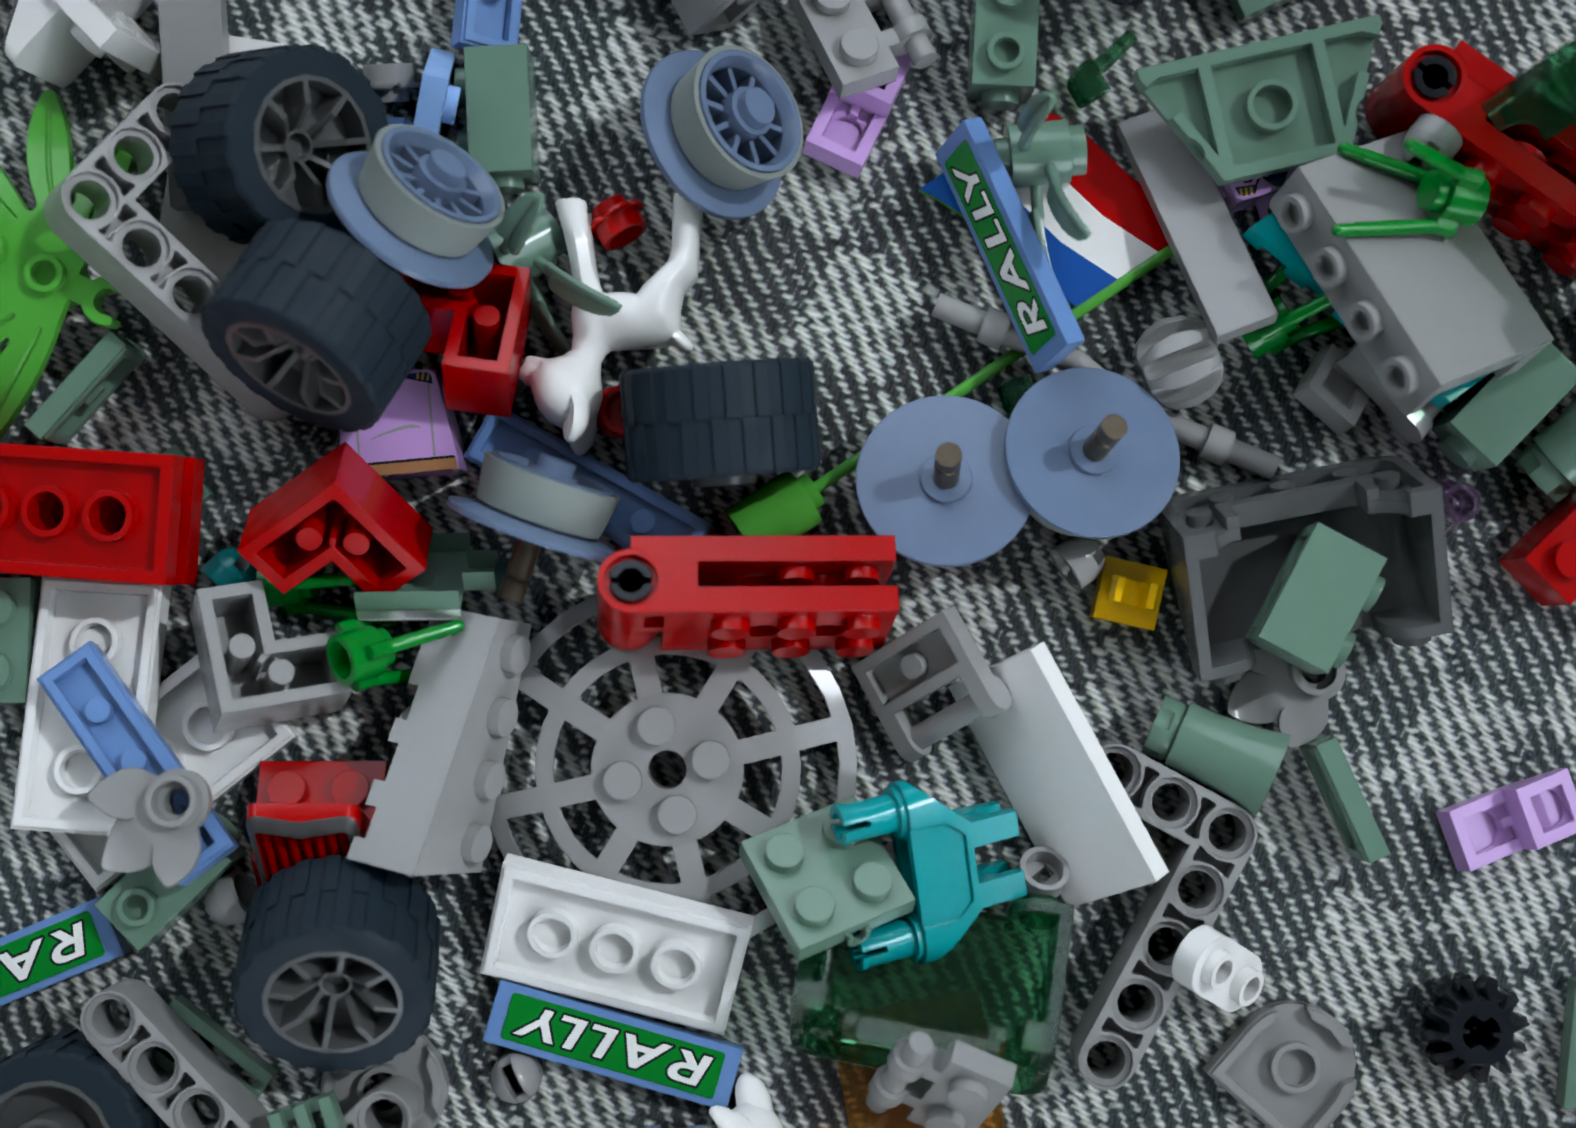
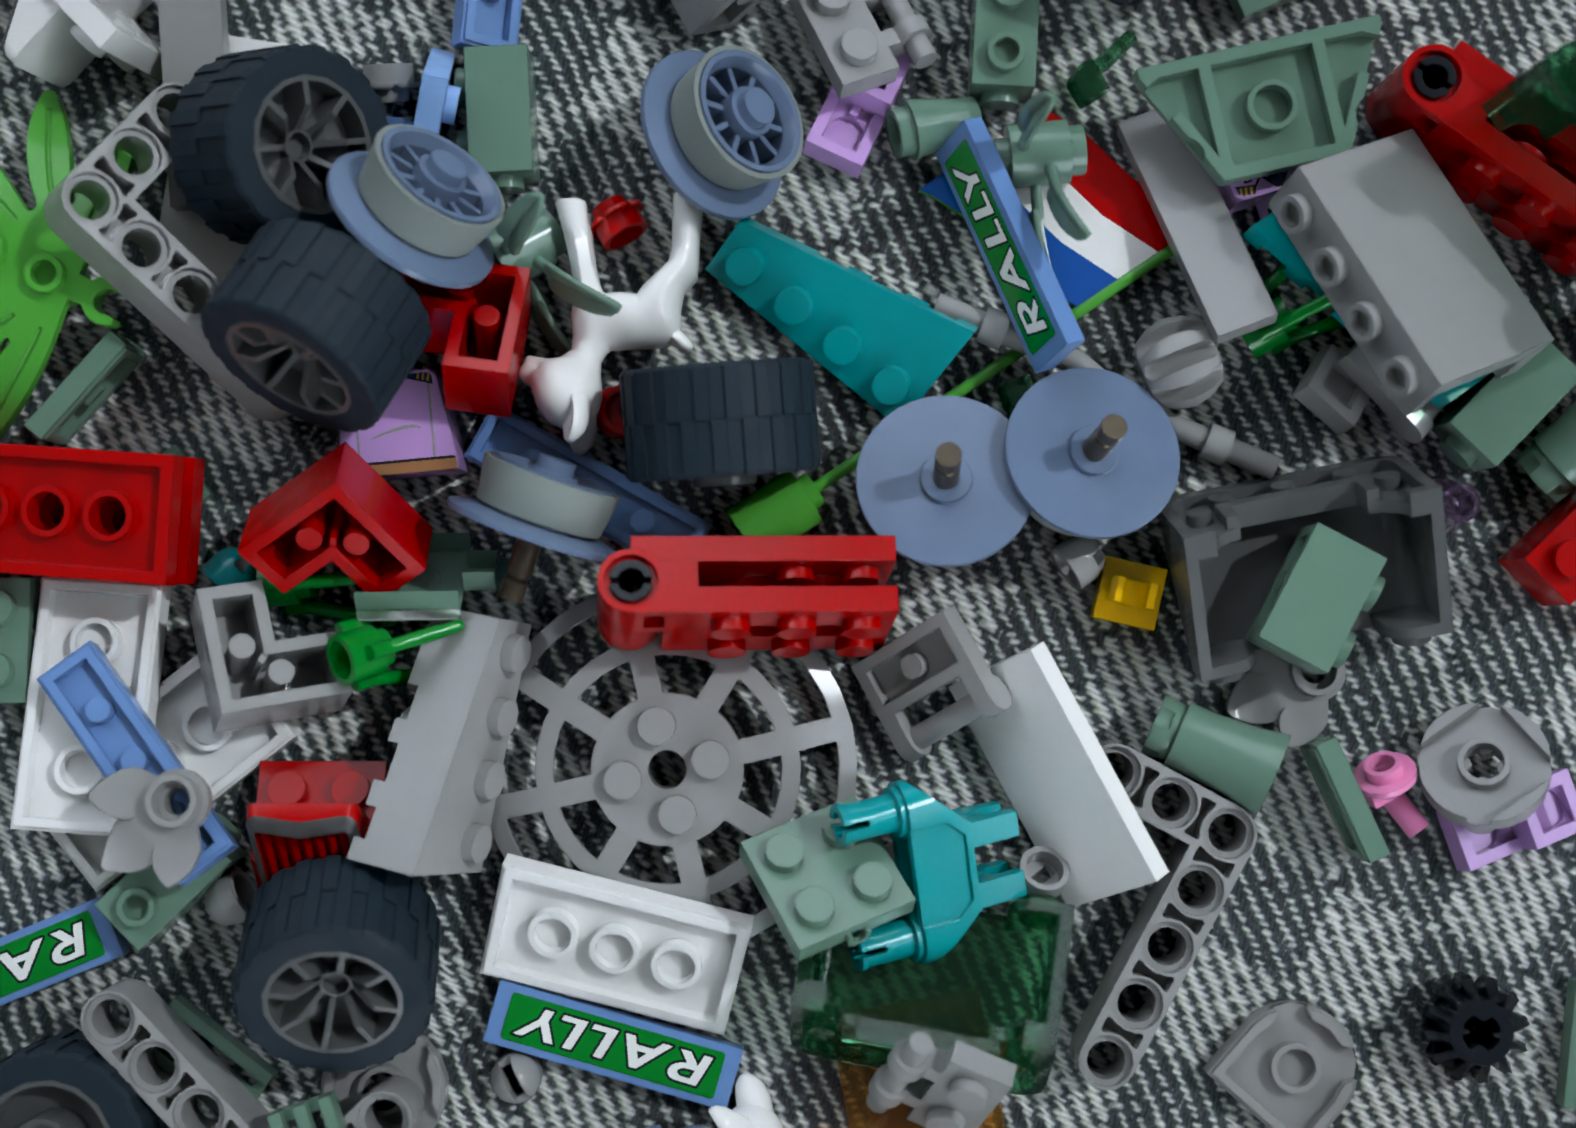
white plate [1172,925,1264,1012] -> none
green plant [1331,138,1490,238] -> none
light grey hinge [1402,113,1463,171] -> none
none -> teal wing [705,218,979,417]
none -> sand green cone [885,95,982,161]
none -> bright pink plate [1353,751,1430,839]
none -> light grey plate [1418,703,1552,834]

